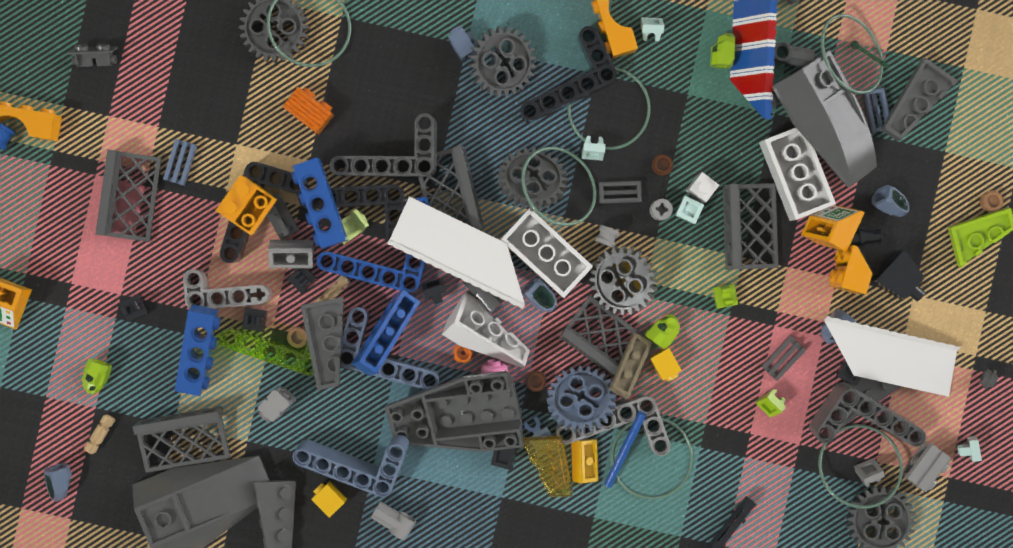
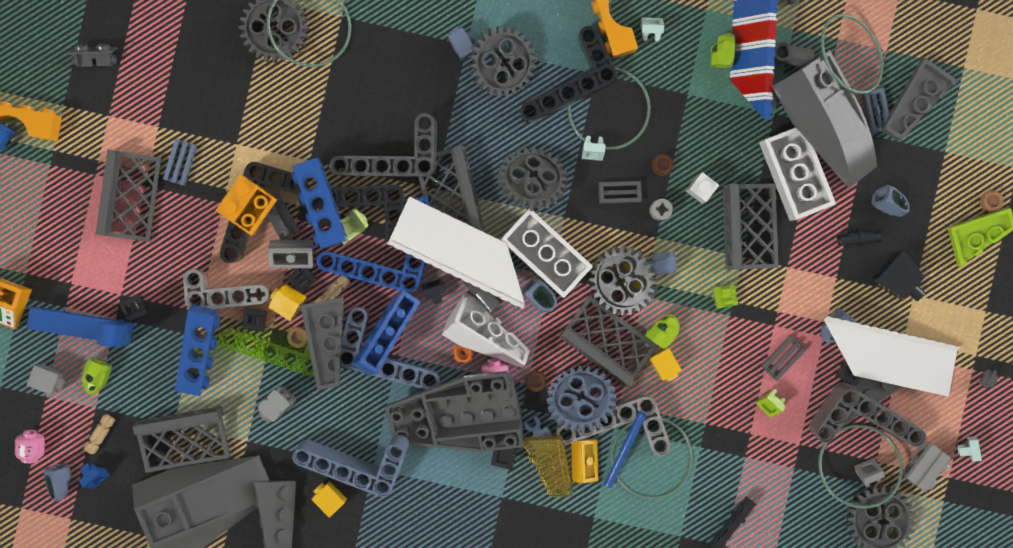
orange brick [282,87,334,135] -> none
light grey piece [371,501,416,540] -> none
sand green piece [521,147,596,226] -> none
light grey wheel [594,225,620,248] -> none
dark tan tile [608,332,653,399] -> none
light aqua tile [675,196,704,224] -> none
light orange slope [801,205,865,252] -> none
light orange slope [829,245,872,294] -> none
clear green hinge [851,40,889,69] -> none
none -> bright pink head [15,430,45,463]
none -> blue beam [26,307,134,347]
none -> light grey brick [26,364,66,395]
none -> blue tile [79,463,110,489]
none -> yellow brick [269,284,307,321]
none -> sand blue rock [646,252,677,274]

